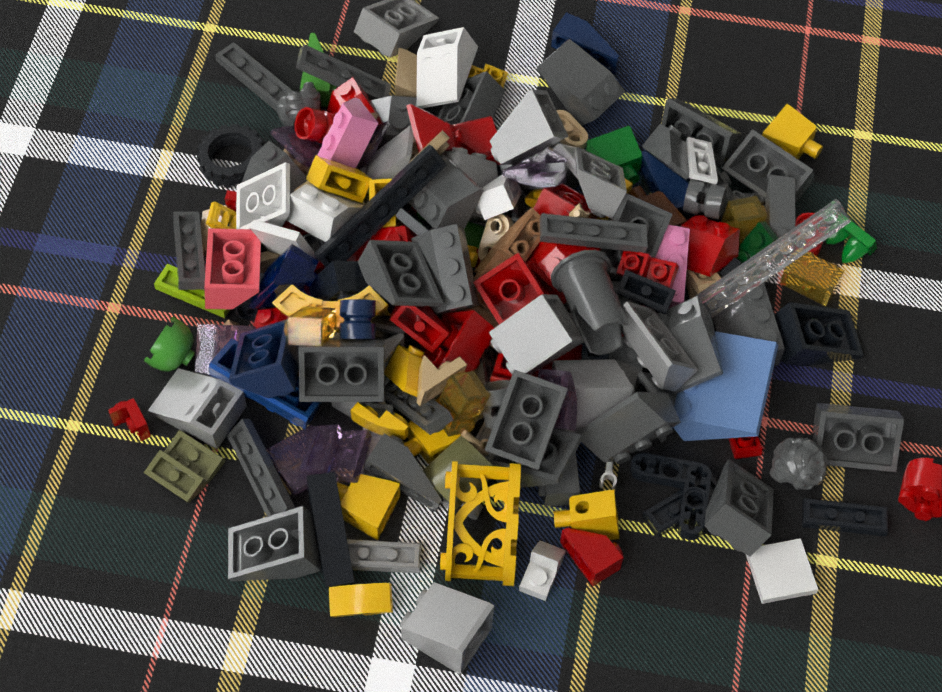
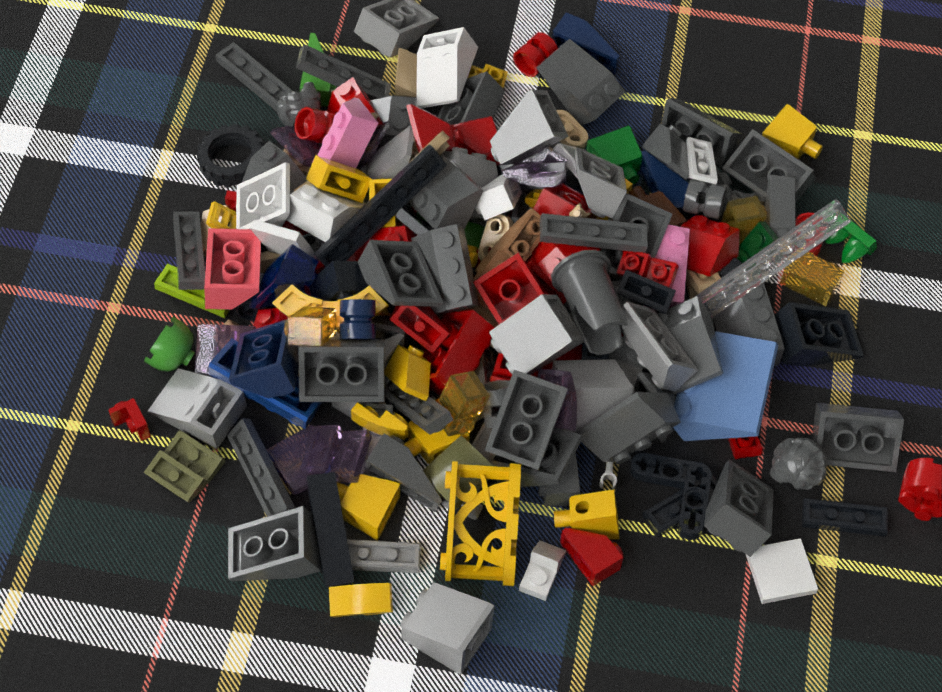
tan slope [416,356,467,406] -> none
tan hand [461,430,489,457] -> none
none -> red wheel [513,32,558,77]

